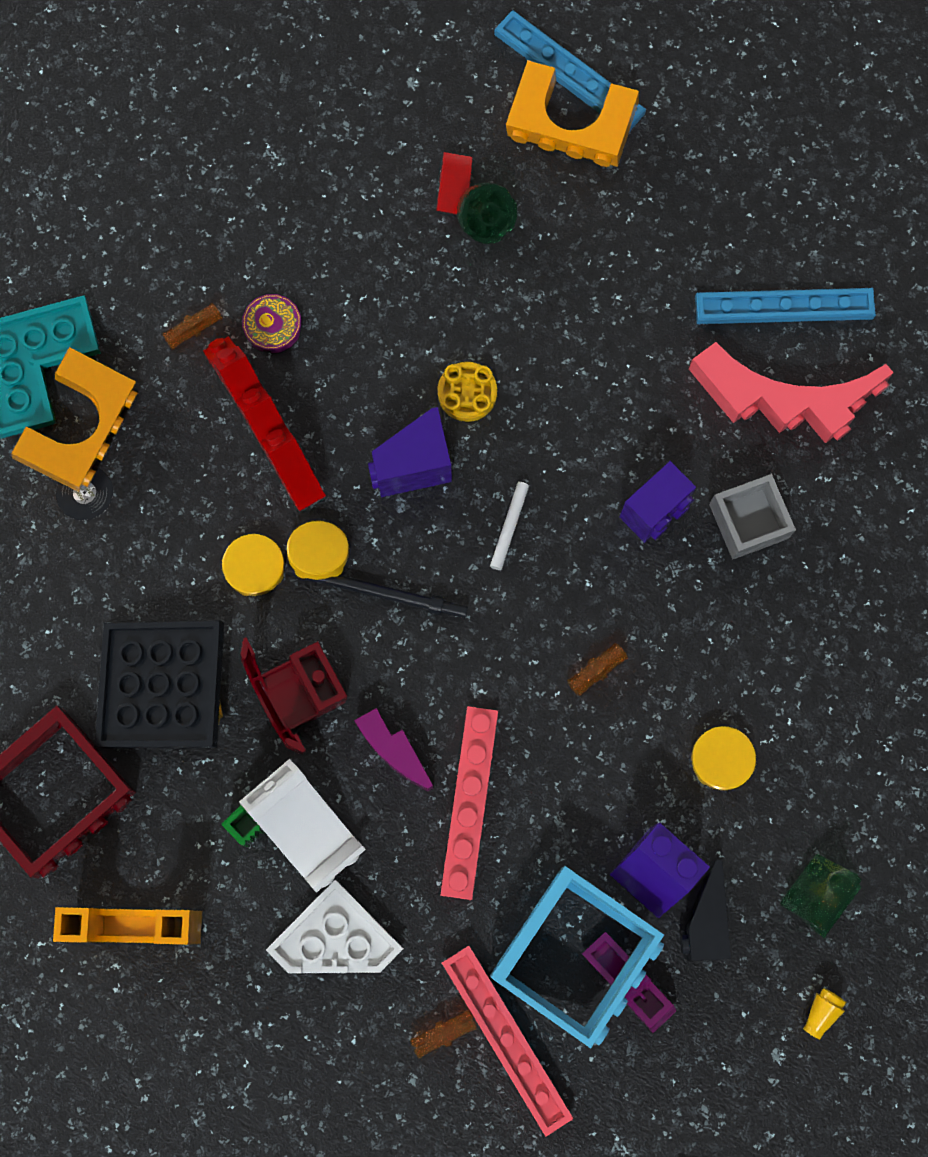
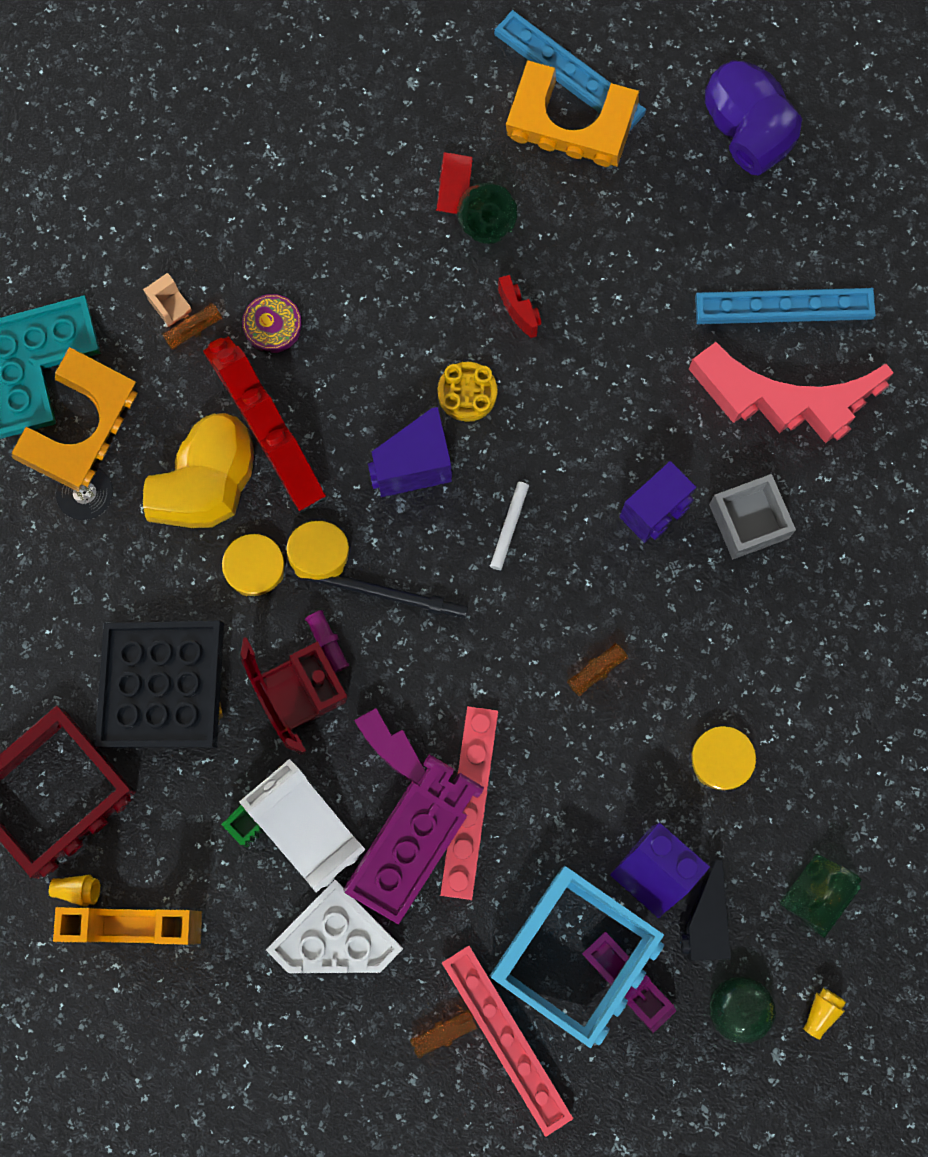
none -> yellow cone [49,875,100,907]
none -> light nougat panel [143,273,192,327]
none -> yellow piece [143,413,254,528]
none -> magenta pin [305,610,350,673]
none -> magenta hinge [343,754,484,925]
none -> red slope [498,275,541,338]
none -> dark purple piece [705,60,802,176]
none -> clear green cylinder [709,977,776,1043]

